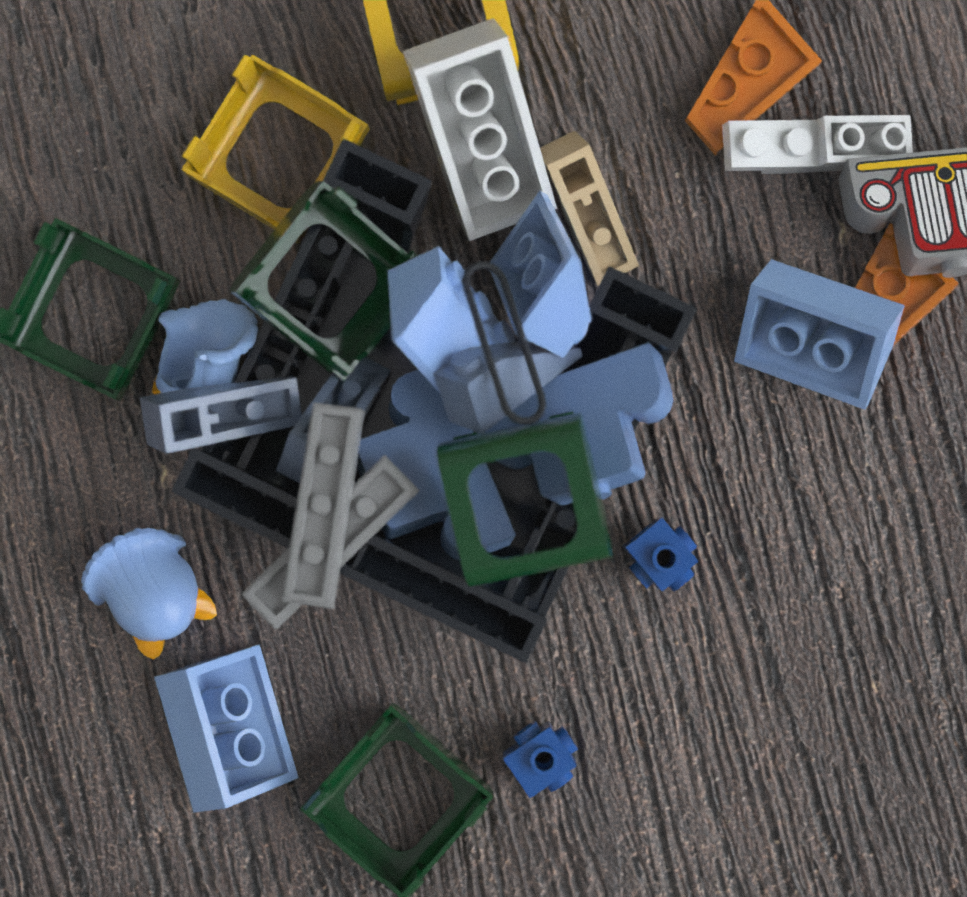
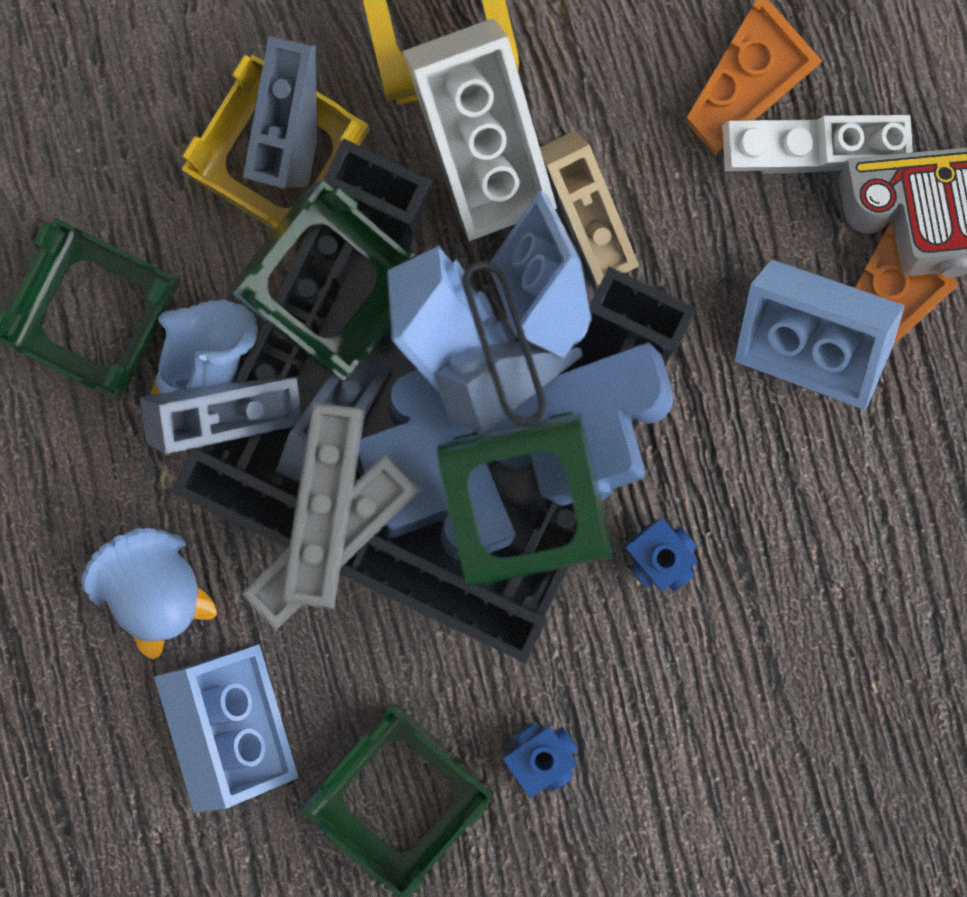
none -> sand blue slope [243,36,317,189]

